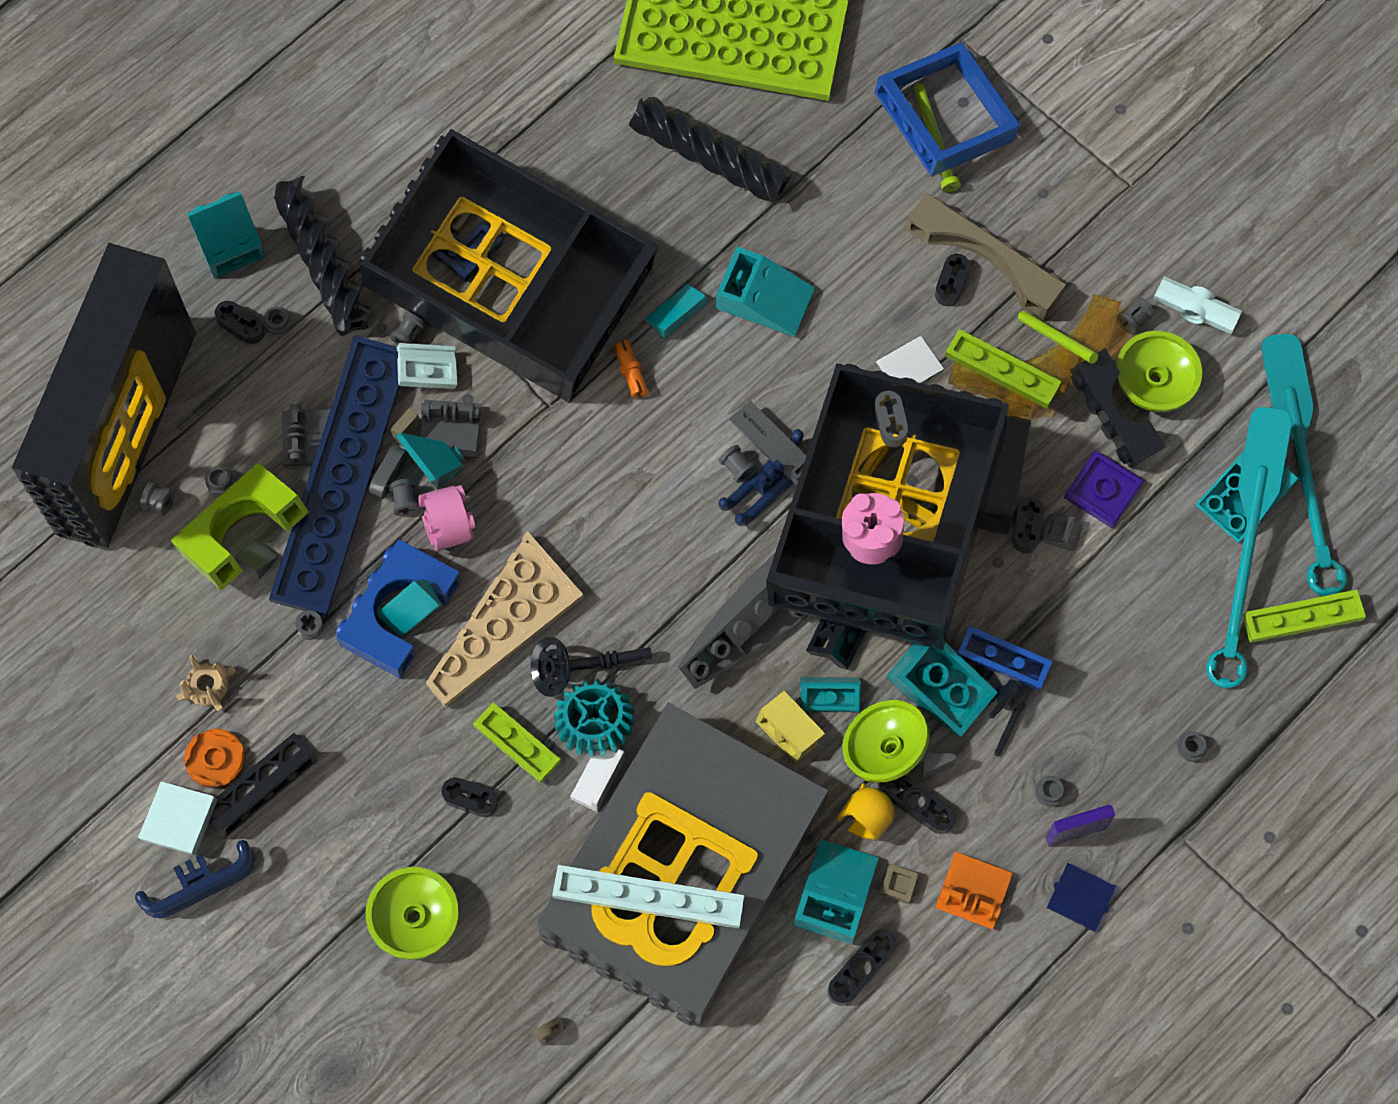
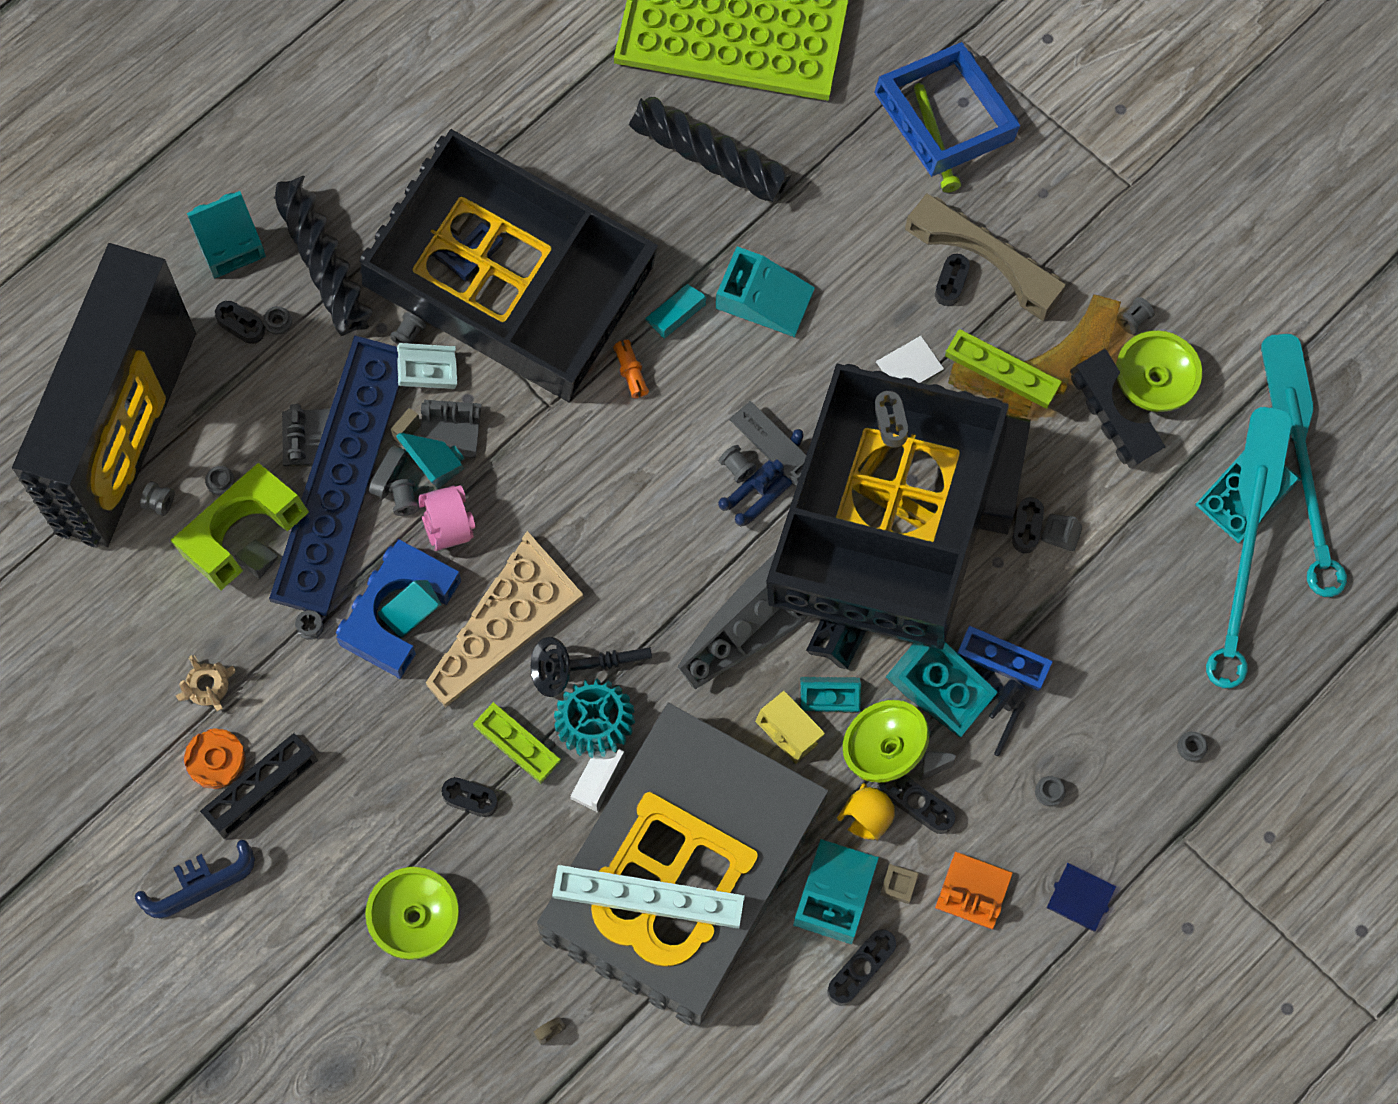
light aqua tile [138,782,218,856] -> none
bright pink brick [842,493,904,564] -> none
lime bar [1018,311,1098,364] -> none
dark purple tile [1046,804,1115,847] -> none
dark purple tile [1063,450,1144,529] -> none
light aqua piece [1153,276,1242,334] -> none
lime plate [1242,589,1366,643] -> none

